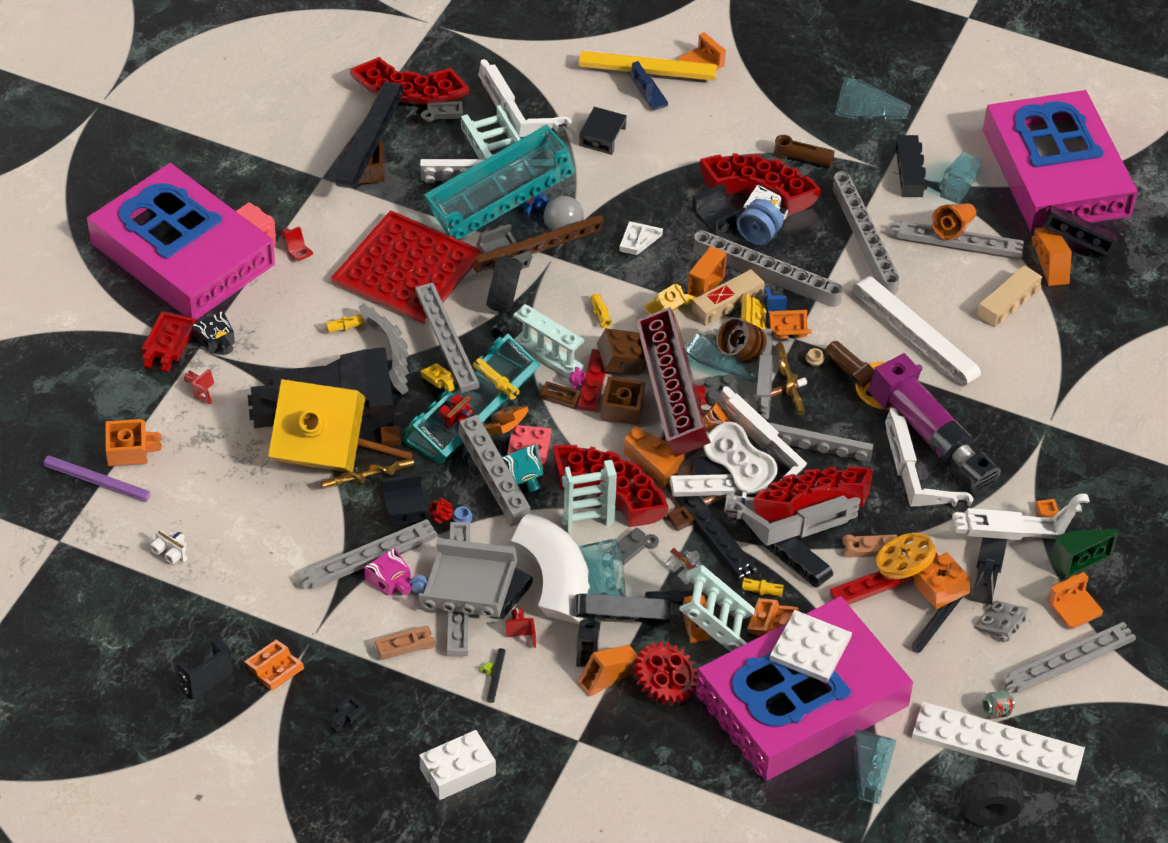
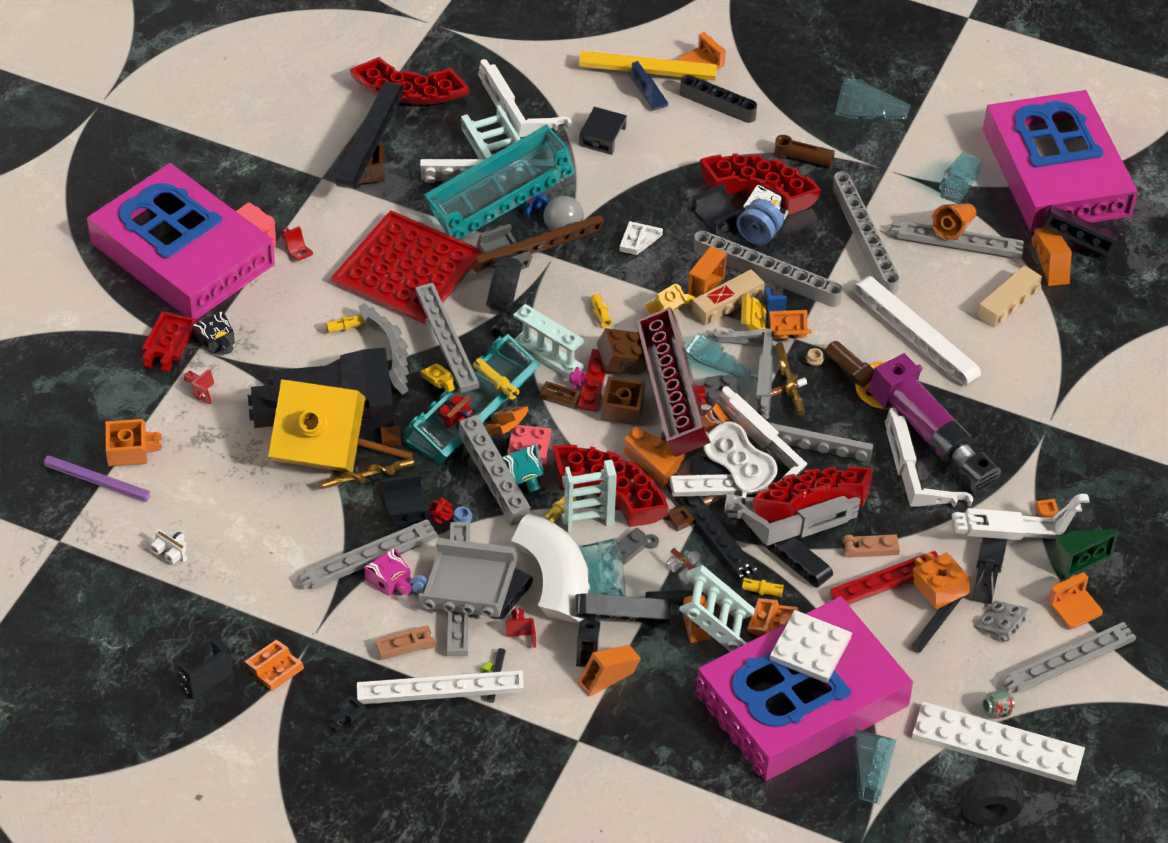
white piece [419,730,496,800] -> none
dark grey hinge [421,101,463,122] -> none
red gear [633,641,698,705] -> none
reddish brown wheel [716,317,767,363] -> none
light orange wedge [876,533,936,579] -> none
black brick [895,135,927,197] -> none
none -> white plate [357,670,524,704]
none -> yellow pin [543,496,576,523]
none -> black beam [680,75,757,123]

